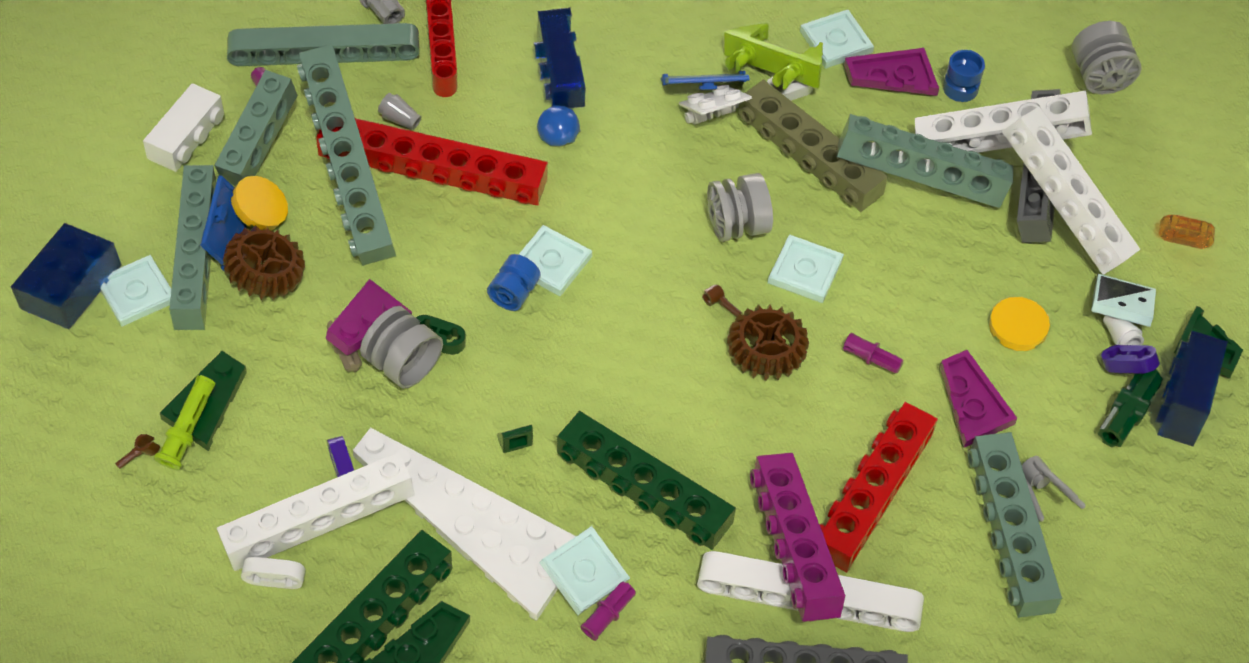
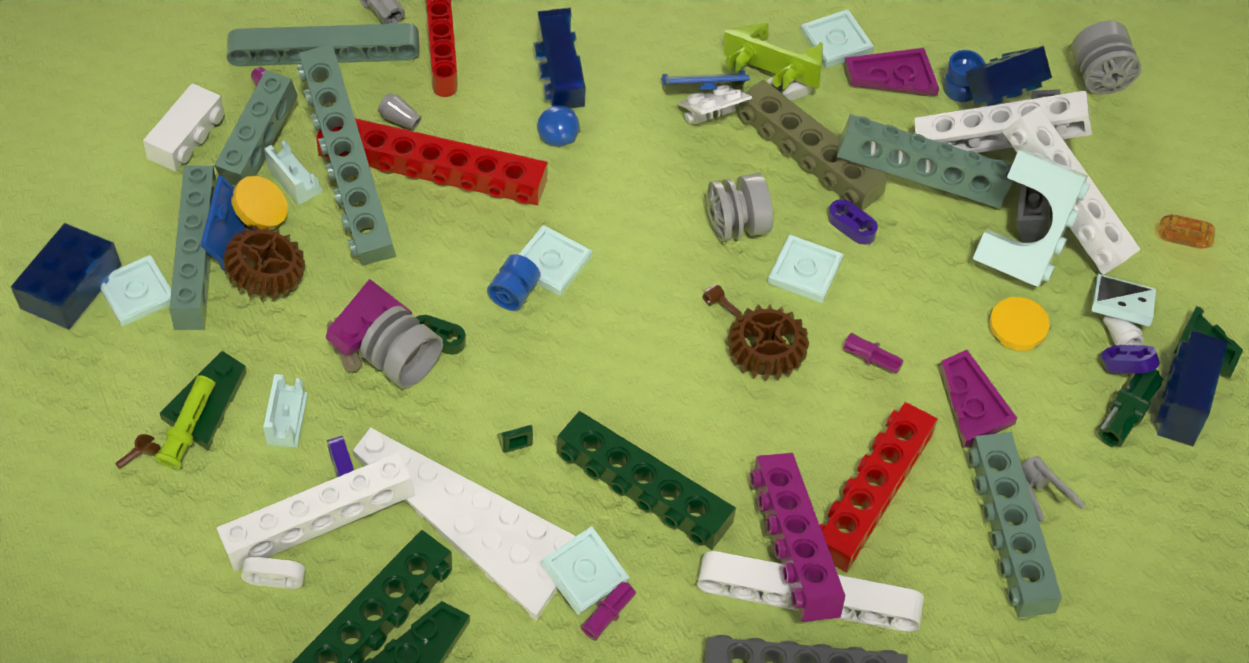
none -> light aqua hinge [263,374,308,448]
none -> light aqua hinge [264,140,323,205]
none -> dark purple beam [828,199,878,245]
none -> clear blue wedge [966,46,1052,106]
none -> light aqua arch [973,148,1090,287]

